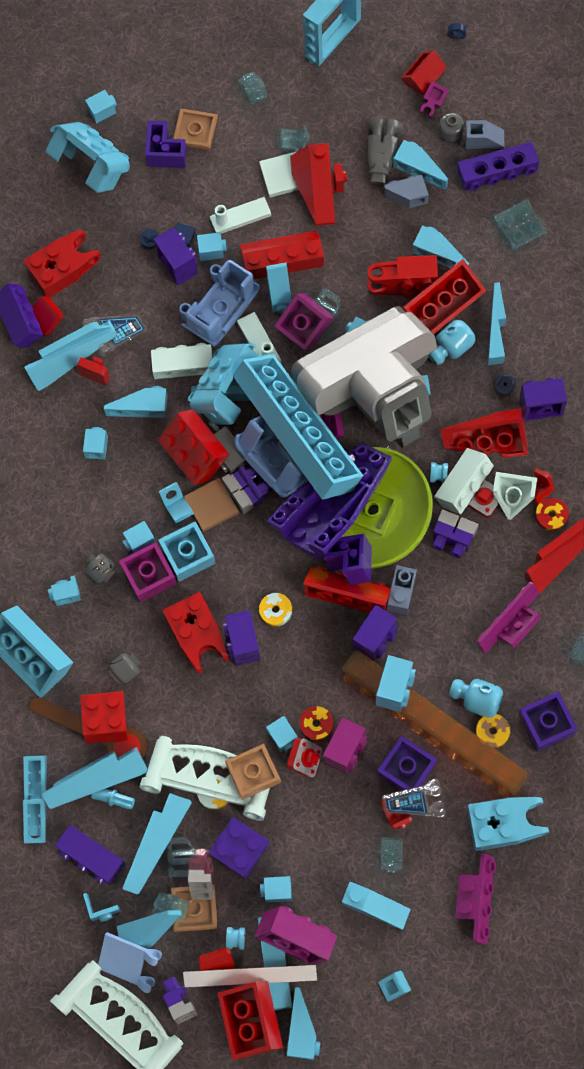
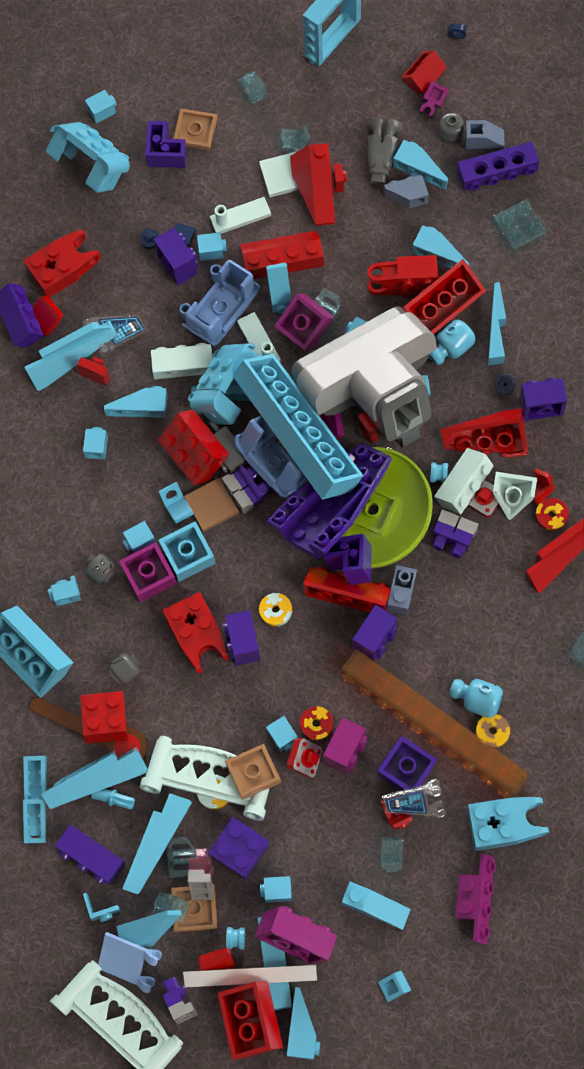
medium azure brick [376,655,416,712] -> none
magenta bracket [477,582,541,653] -> none
dark purple brick [518,691,578,752] -> none
none -> red tile [358,412,378,444]

